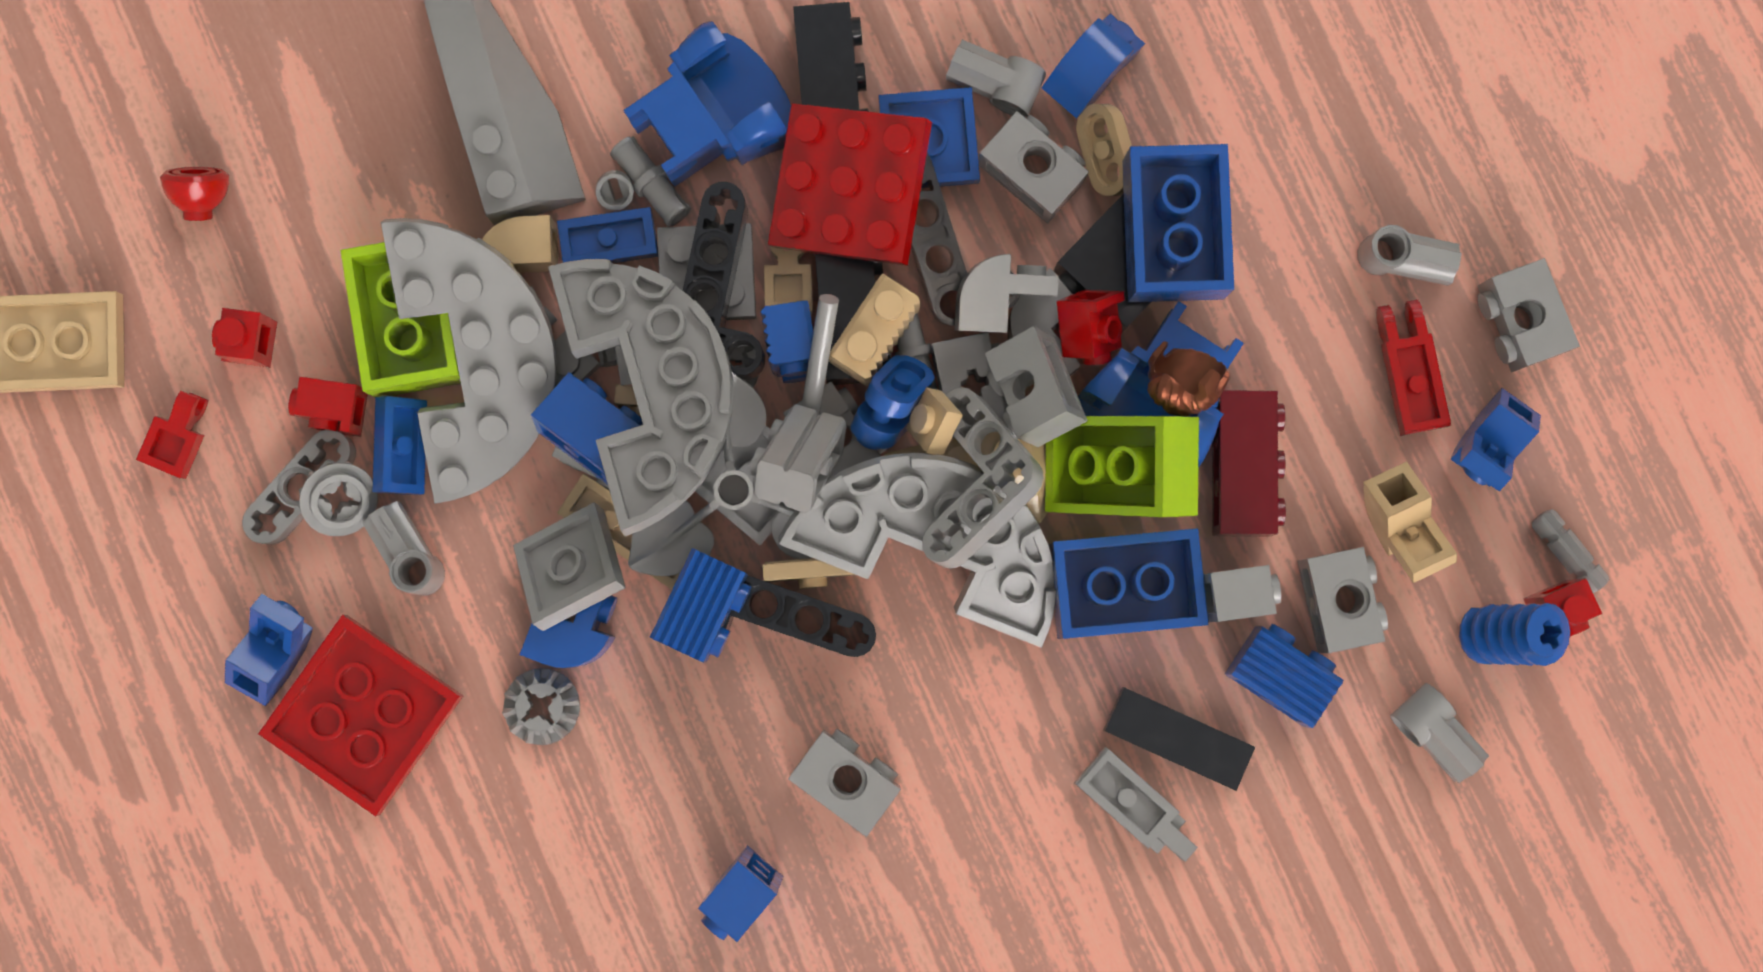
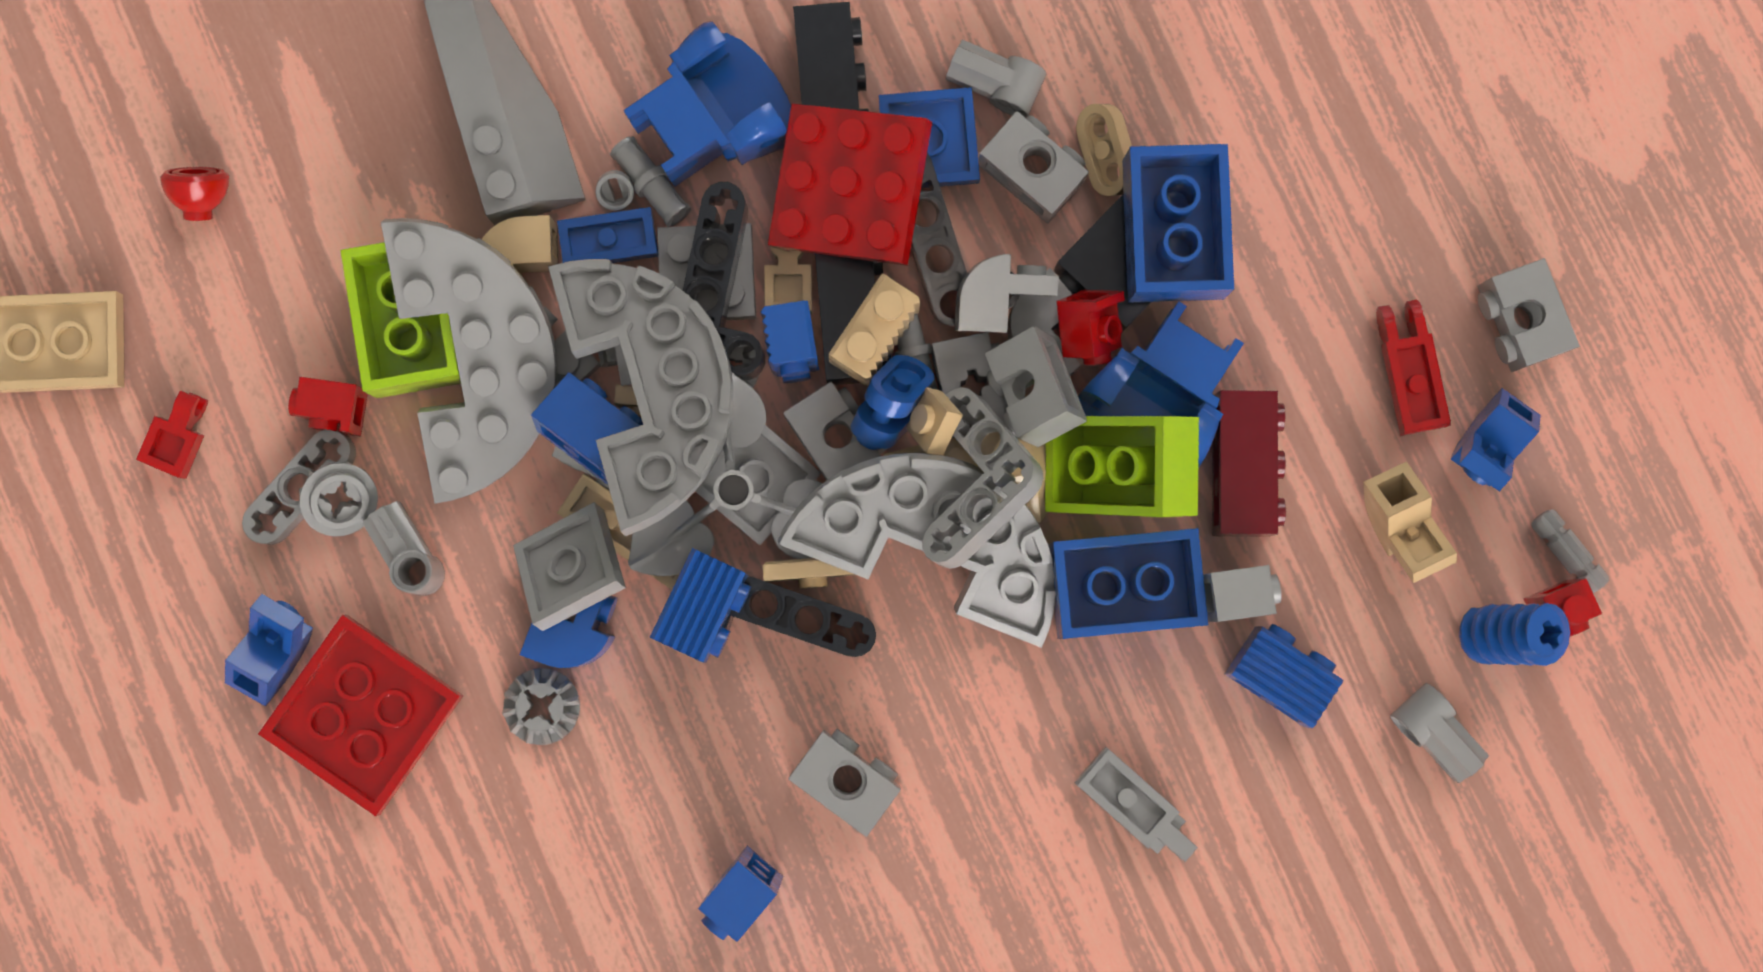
red brick [212,308,278,368] -> none
blue plate [372,396,427,495] -> none
light grey brick [750,404,847,513] -> none
light grey bar [801,294,839,415] -> none
blue brick [1041,13,1145,118] -> none
black tile [1103,687,1255,791] -> none
copper hair [1147,341,1230,416] -> none
light grey brick [1297,547,1388,653] -> none
light grey piece [1358,225,1462,286] -> none

